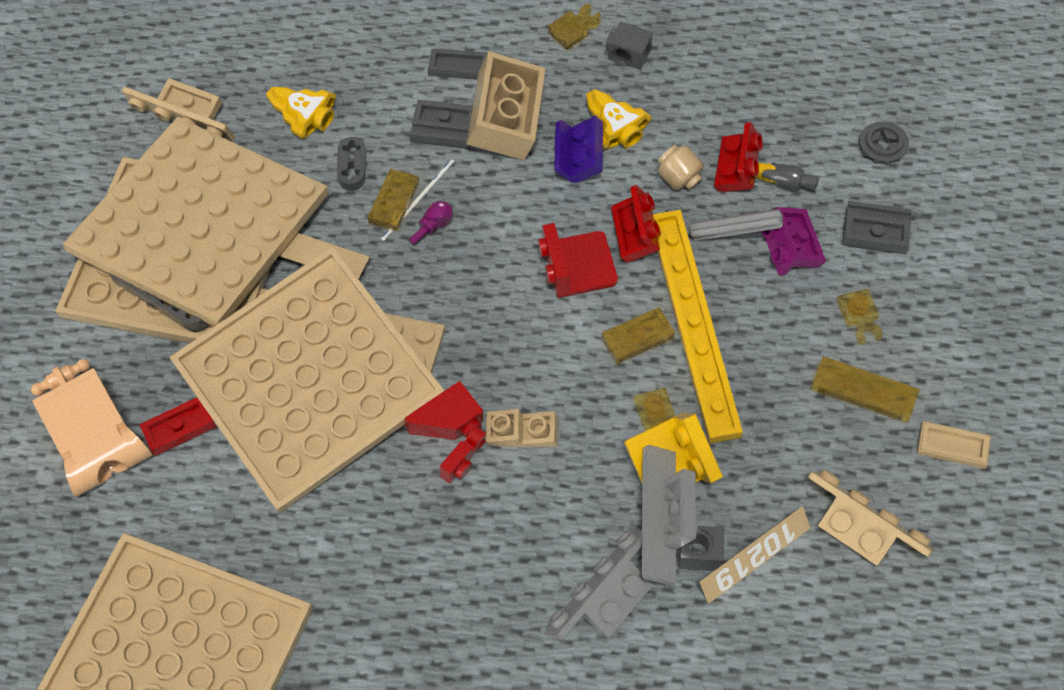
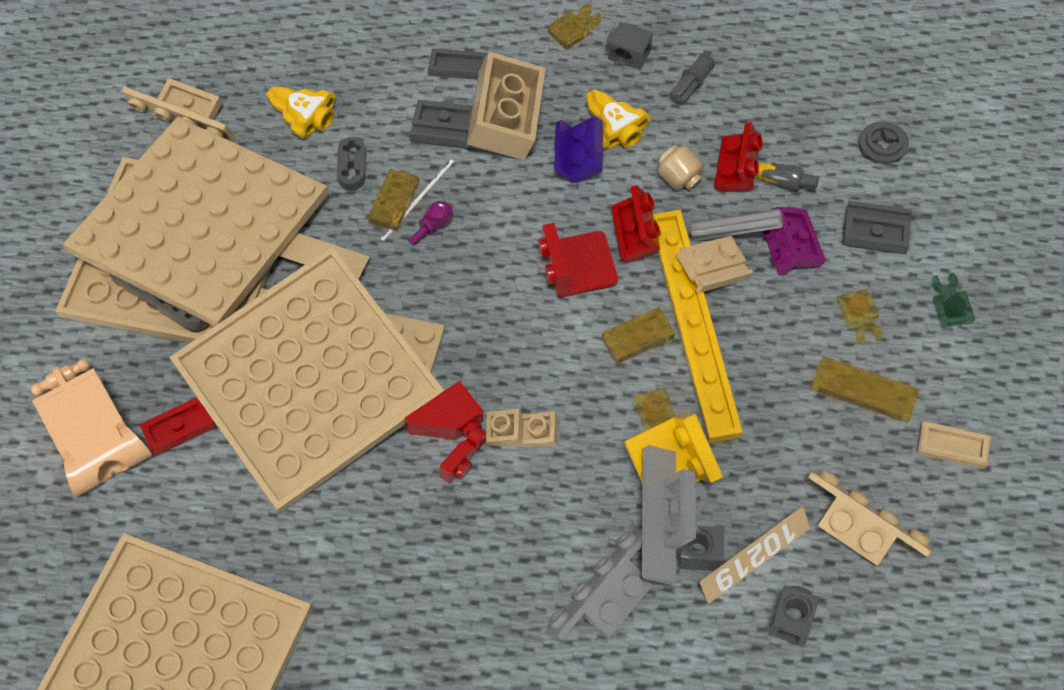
none -> dark grey axle [670,53,715,103]
none -> tan plate [676,236,754,293]
none -> dark grey brick [769,586,820,647]
none -> clear green plate [931,273,975,328]

